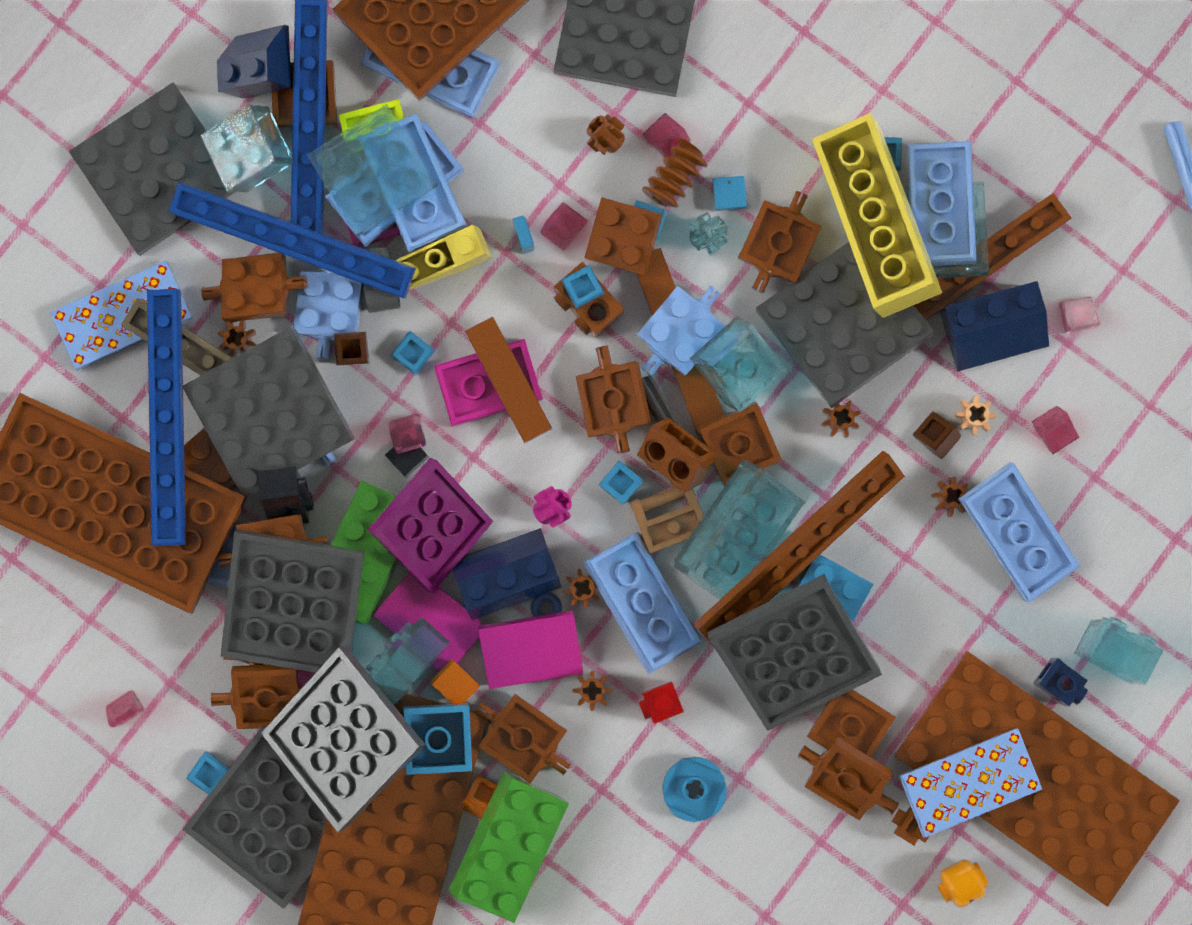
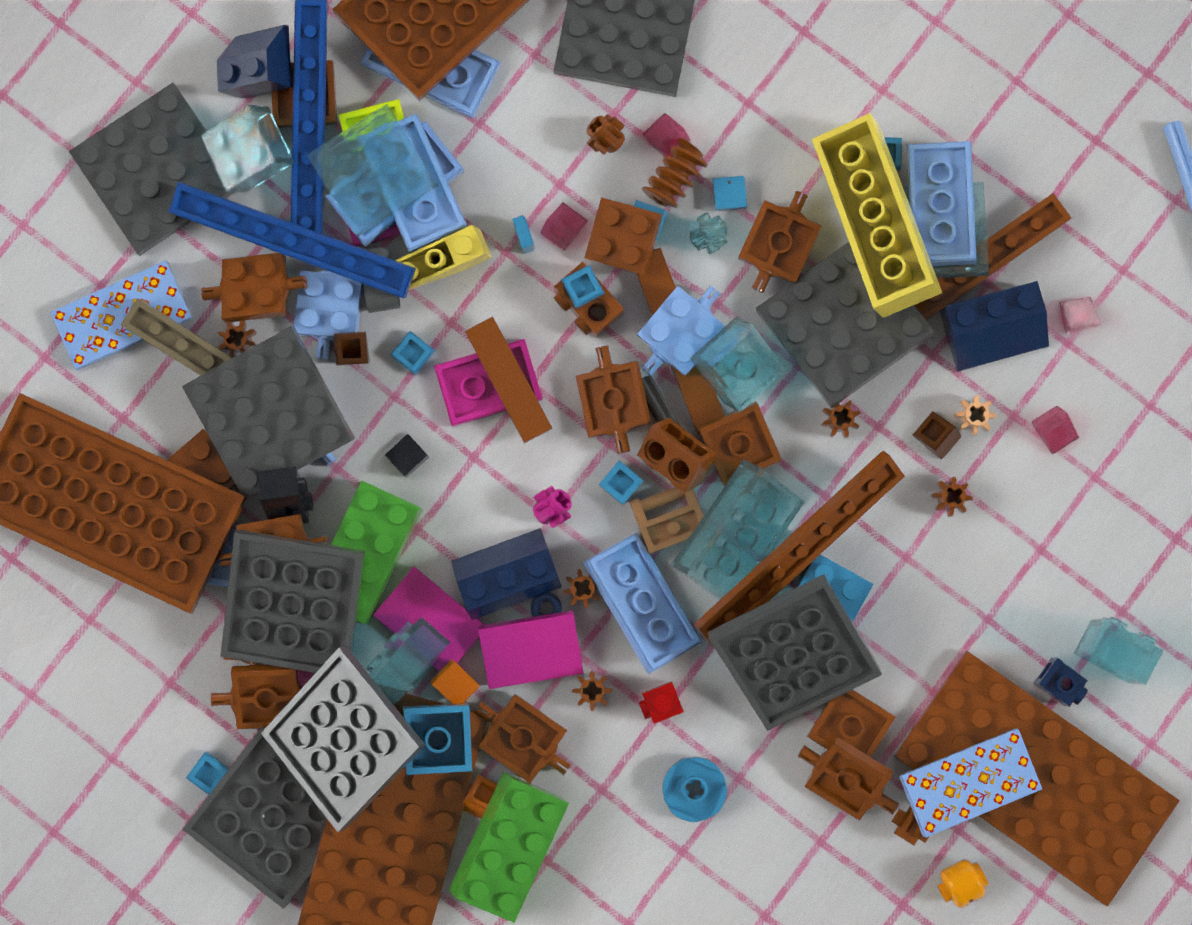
clear pink slope [106,690,145,728] -> none
blue tile [147,289,186,546] -> none
magenta plate [368,458,494,593] -> none
clear pink slope [389,414,426,454] -> none
light blue tile [959,462,1080,603] -> none

